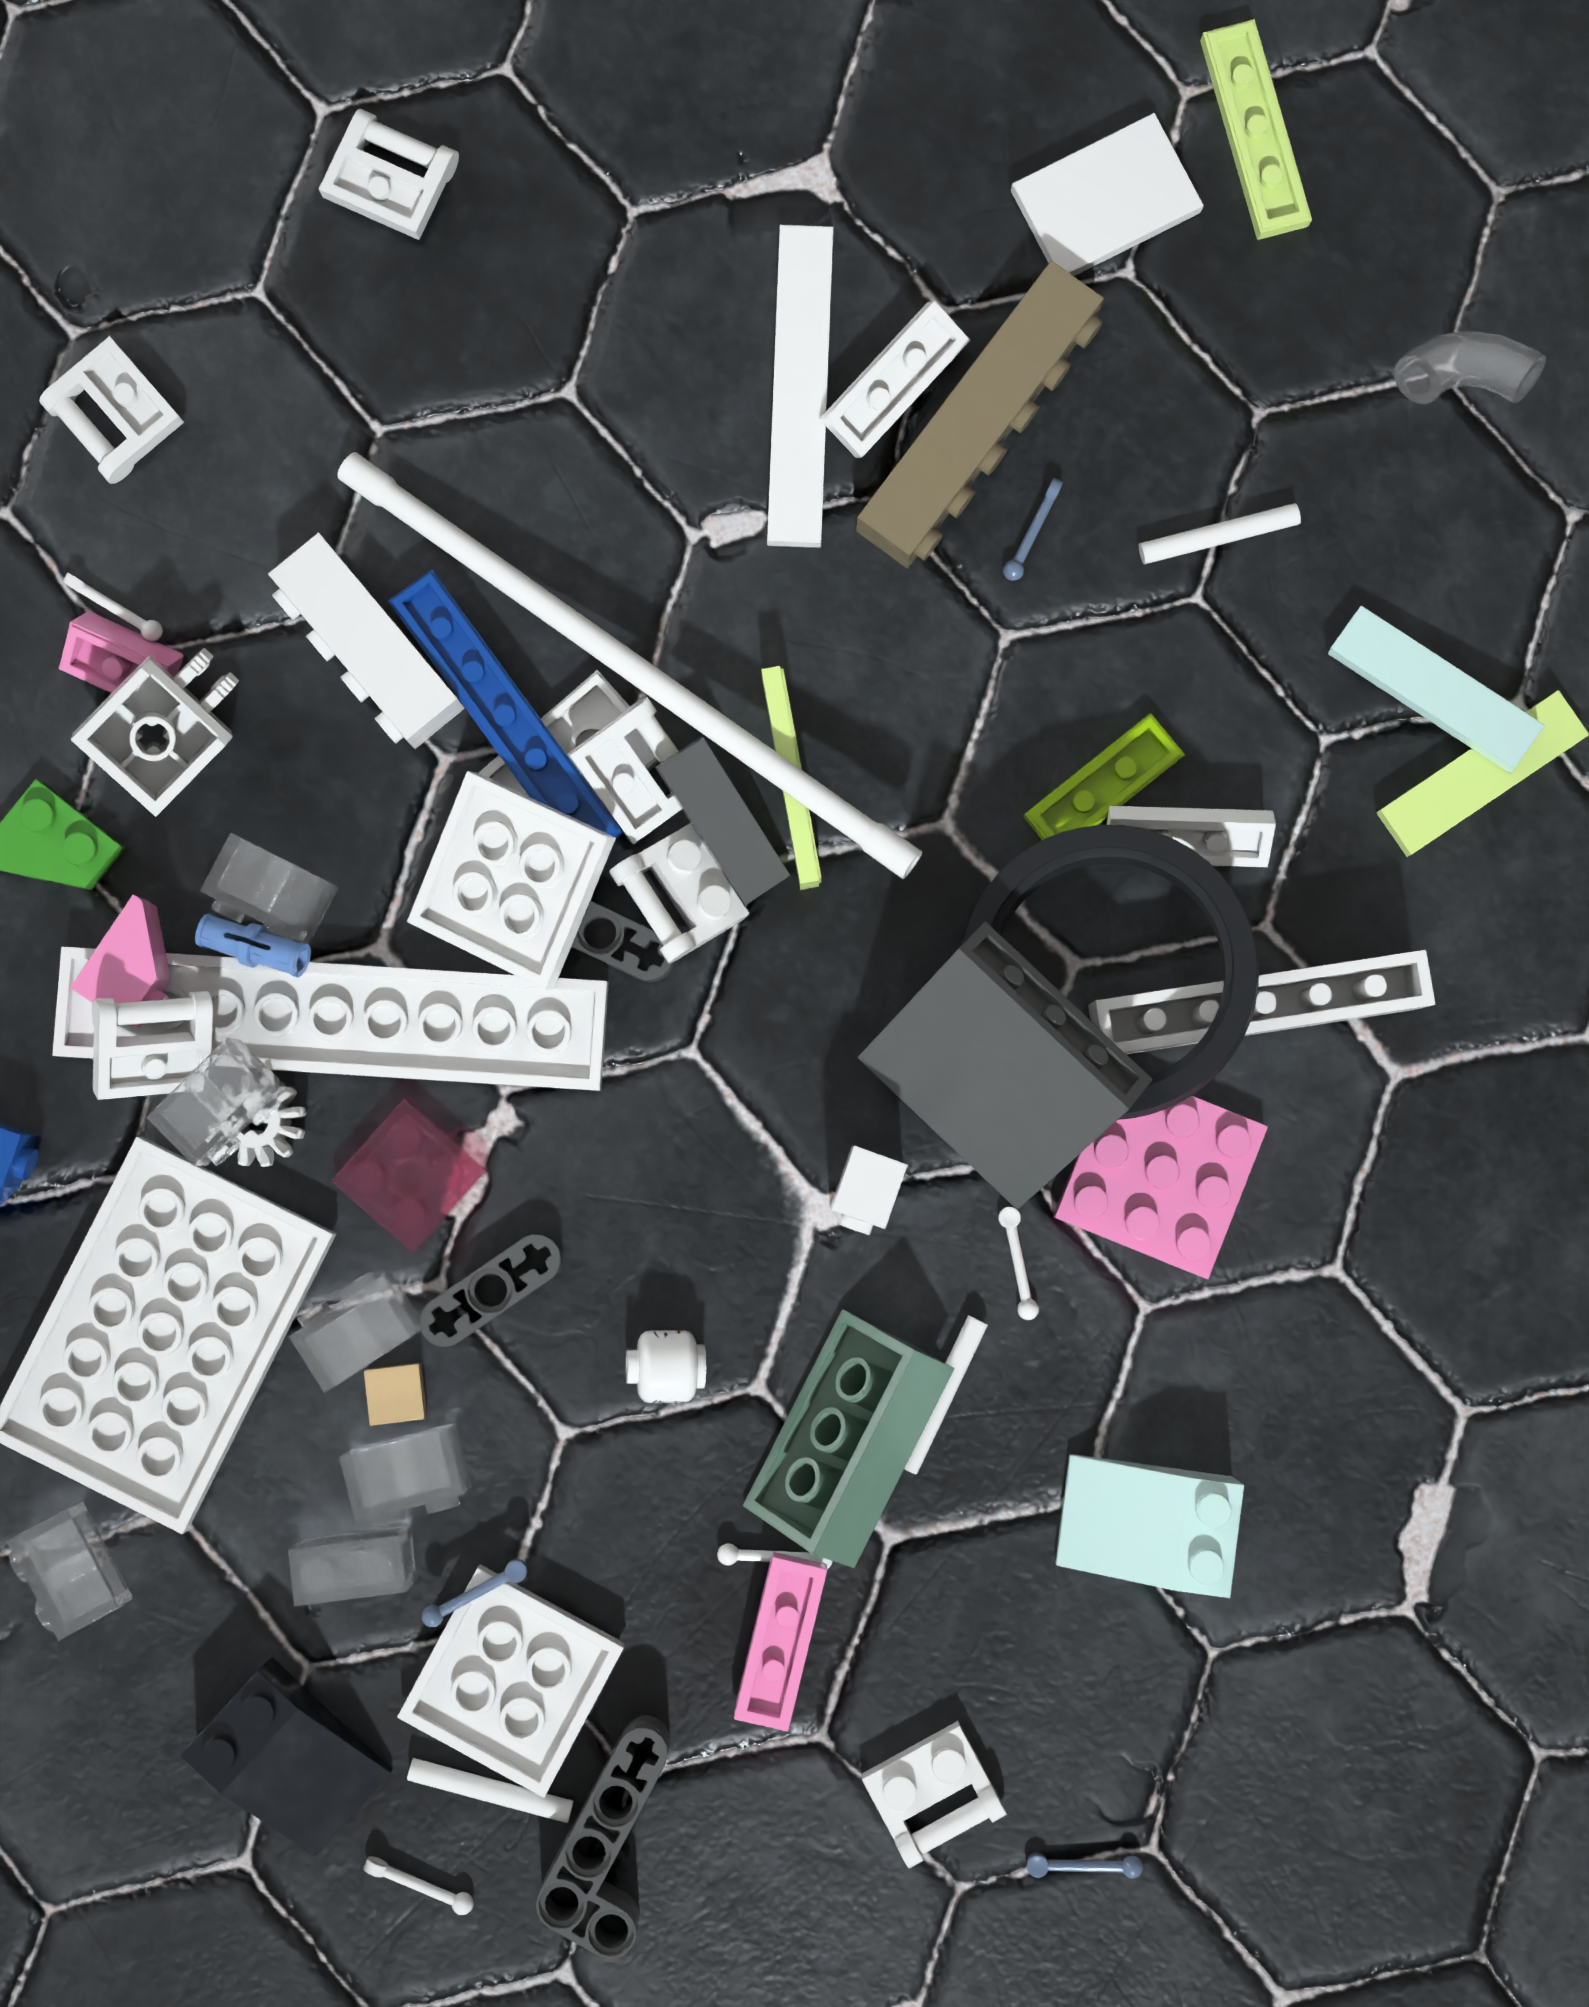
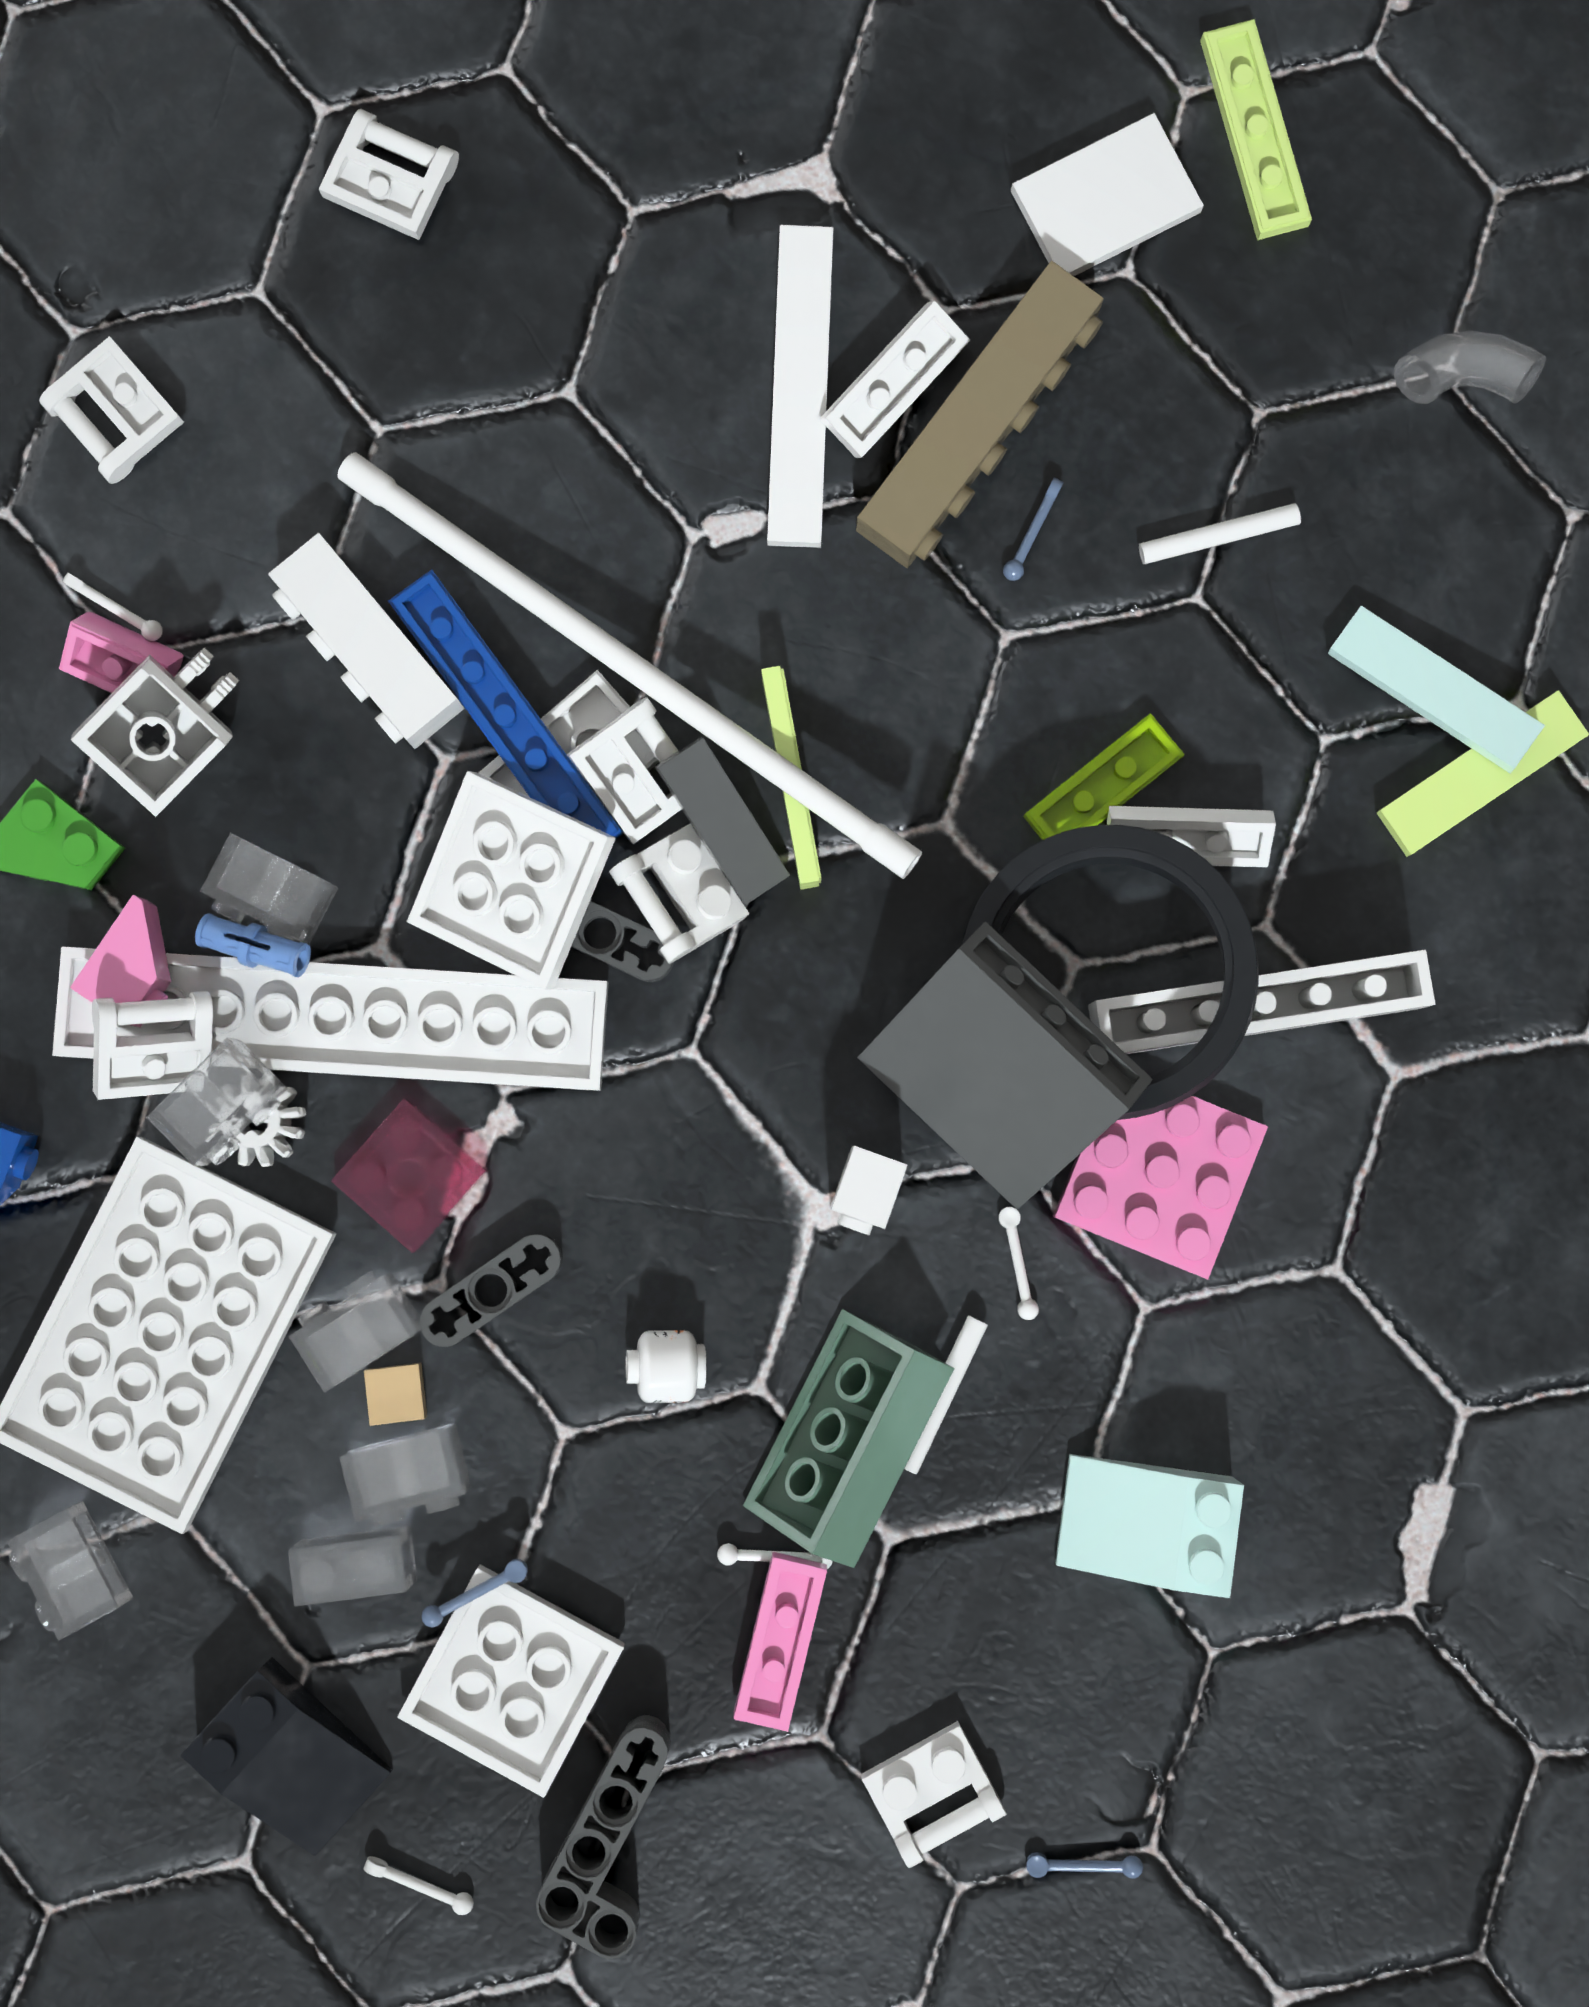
white bar [407,1758,574,1823] -> none

